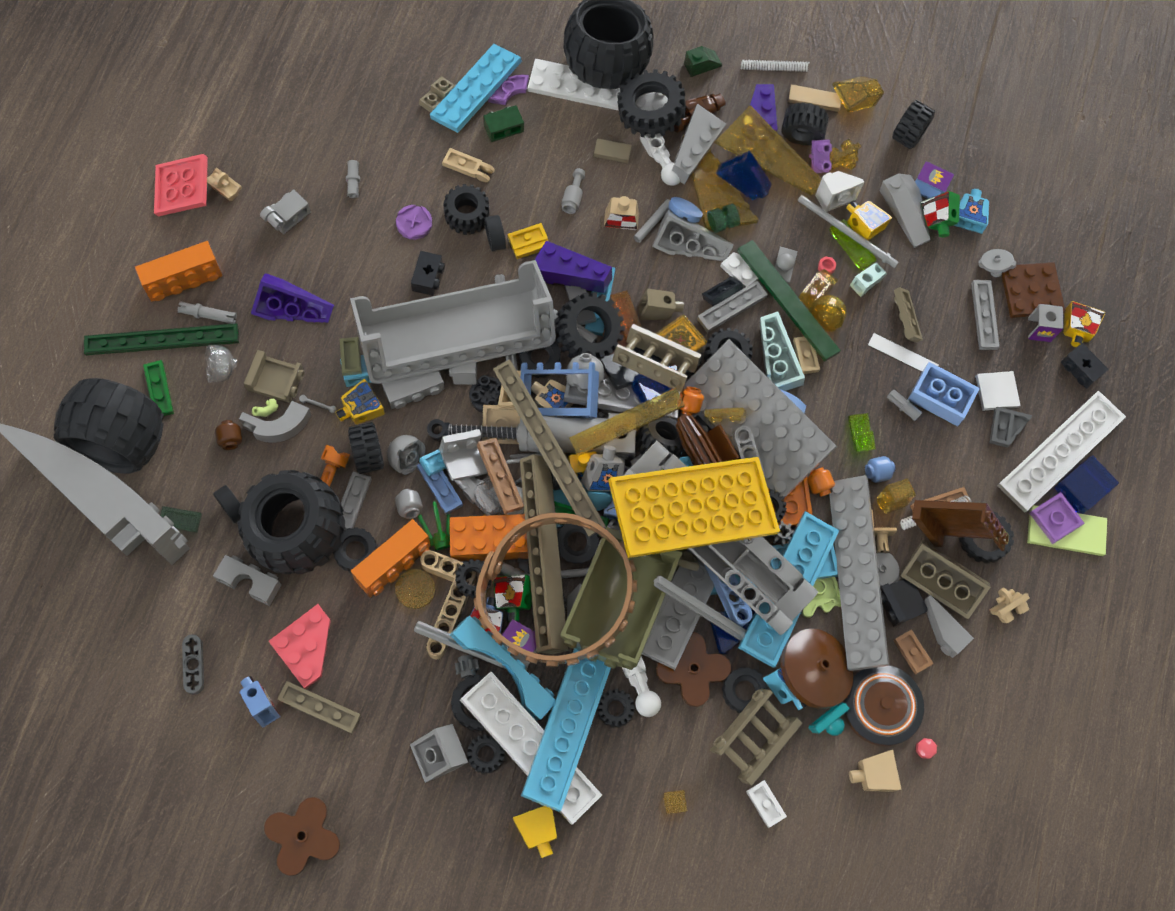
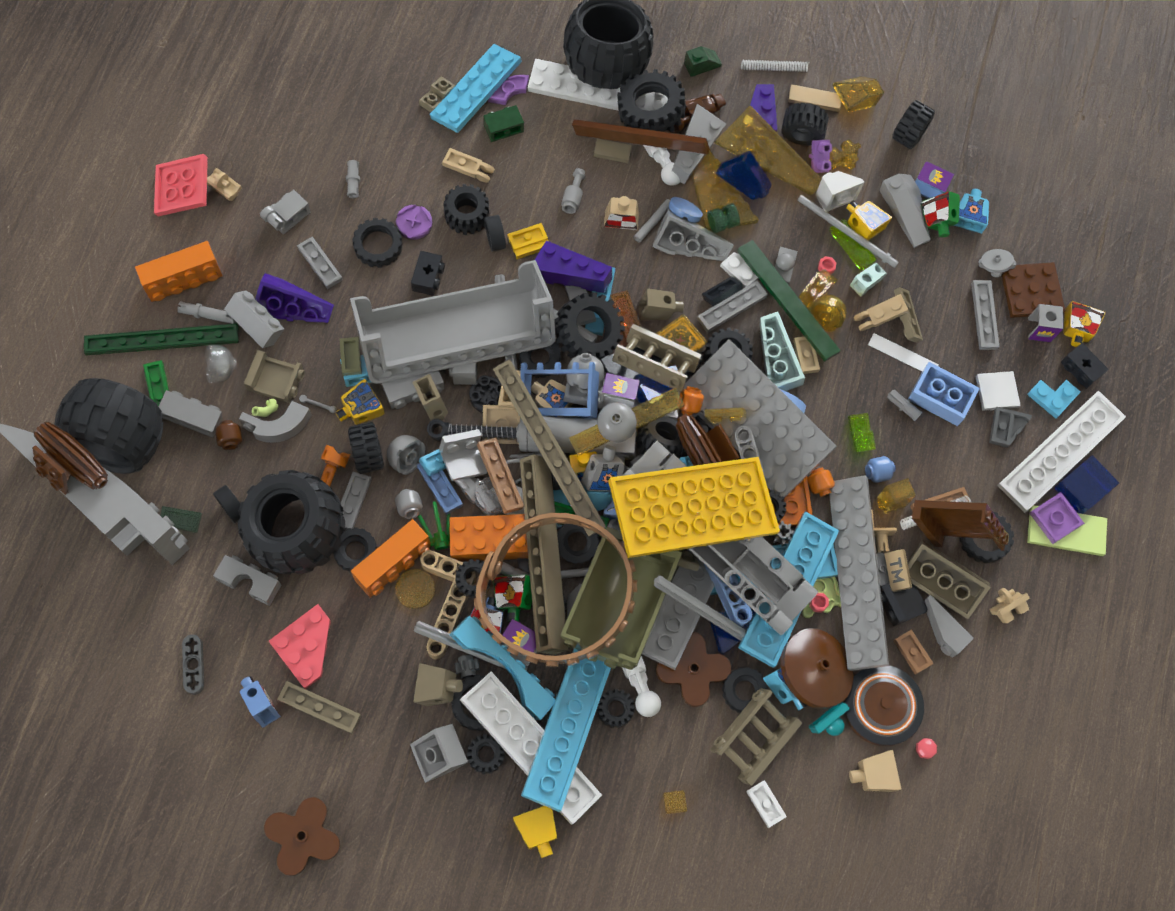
none -> reddish brown plate [32,422,108,495]
none -> light grey brick [158,390,222,437]
none -> light grey brick [224,291,284,348]
none -> light grey tile [297,236,343,289]
none -> black tyre [352,218,403,268]
none -> dark tan torso [413,374,448,421]
none -> dark tan torso [413,664,463,706]
none -> reddish brown tile [572,119,710,154]
none -> light grey cylinder [597,402,637,443]
none -> piece [599,373,639,410]
none -> coral tile [809,593,829,613]
none -> tan hinge [854,294,909,331]
none -> tan tile [884,549,912,592]
none -> medium azure plate [1027,380,1081,419]

